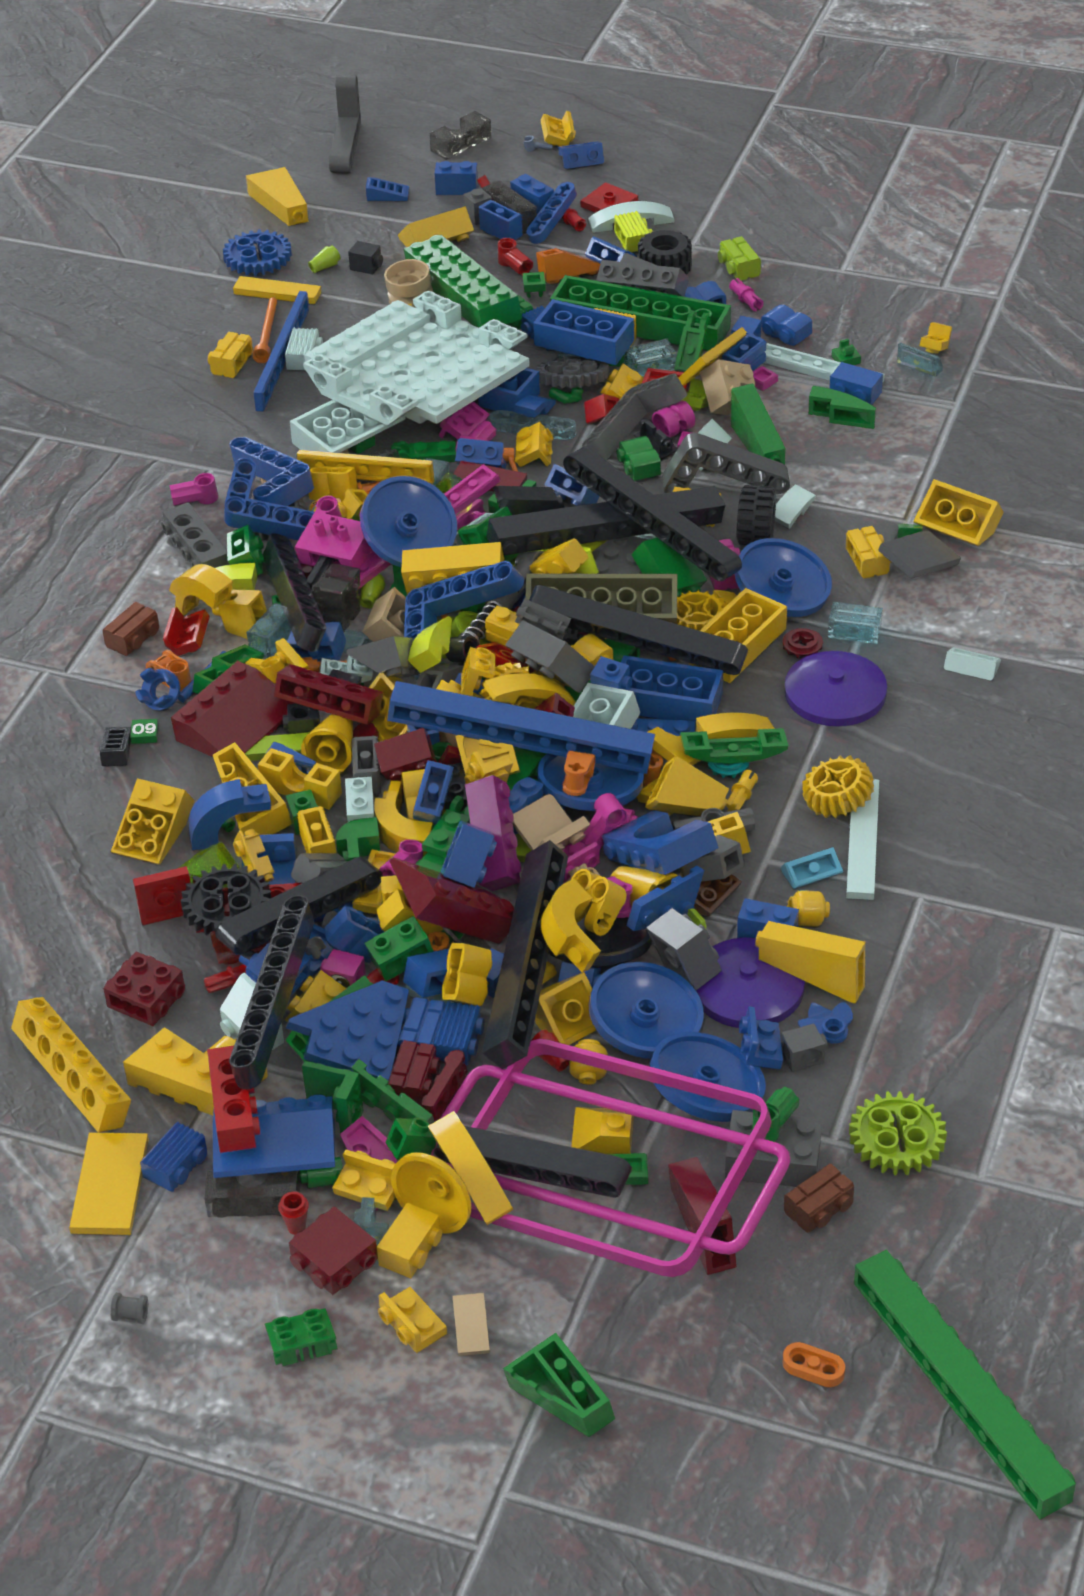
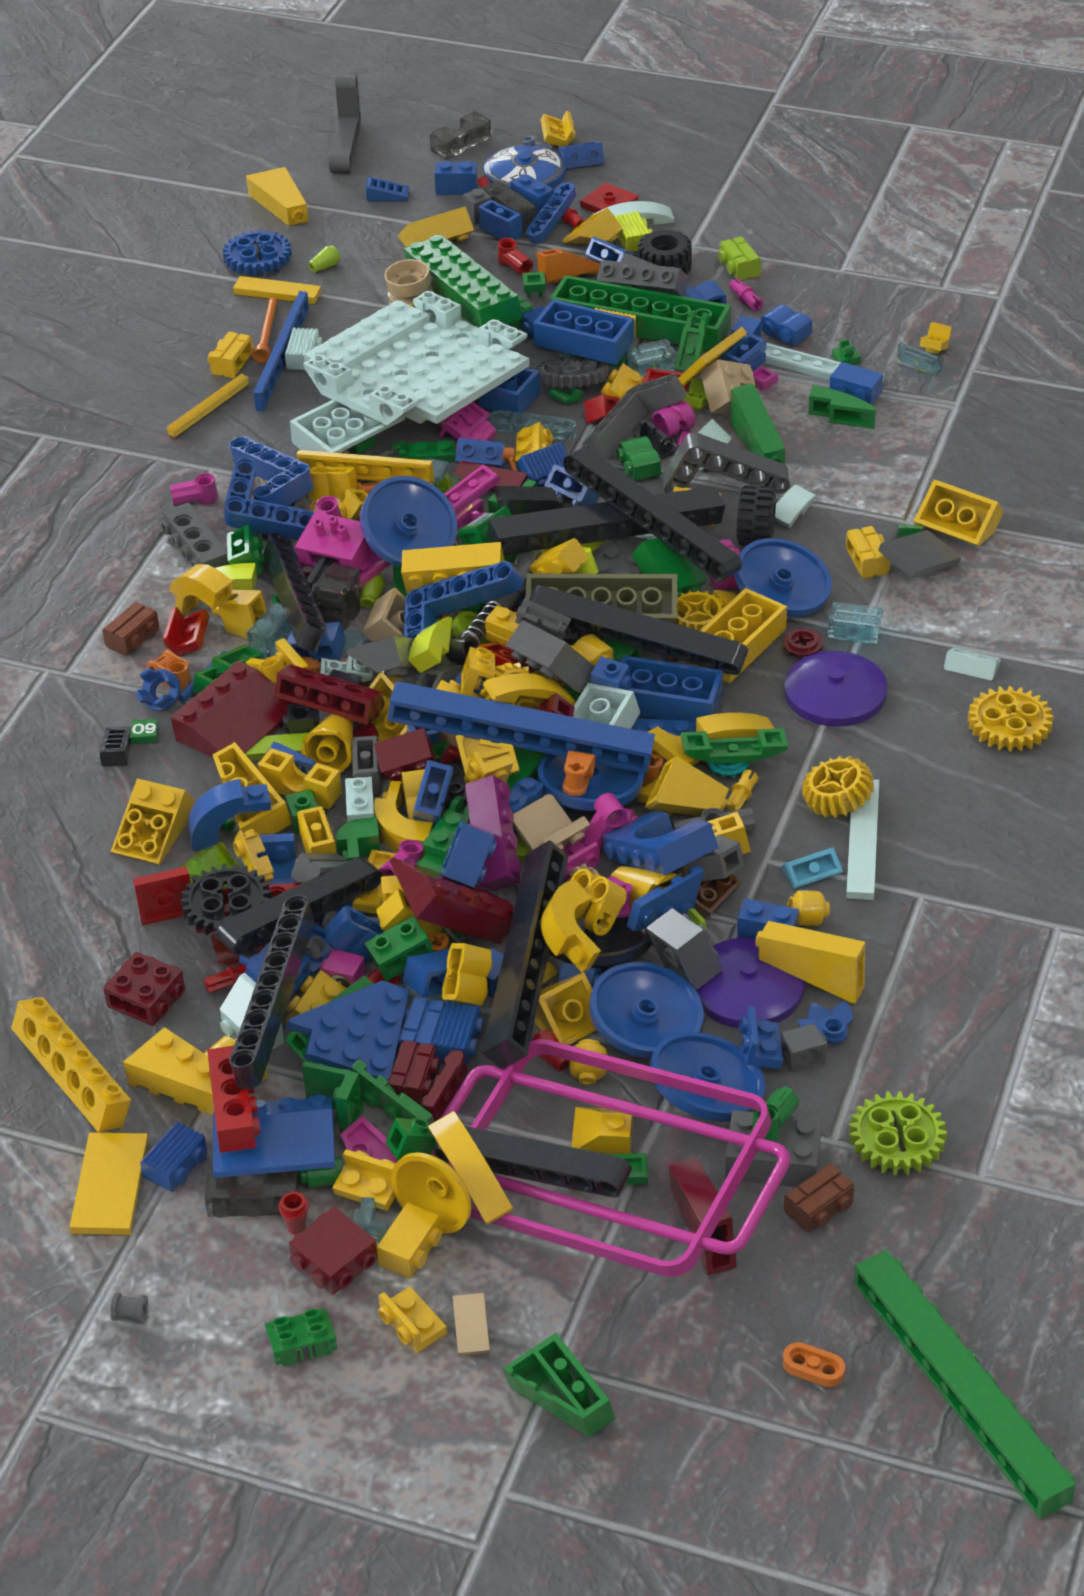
black brick [348,241,383,275] -> none
blue slope [515,395,556,418] -> none
none -> yellow axle [167,374,249,438]
none -> dish [484,144,566,194]
none -> blue brick [516,442,568,487]
none -> yellow slope [562,208,623,244]
none -> yellow gear [967,686,1053,752]

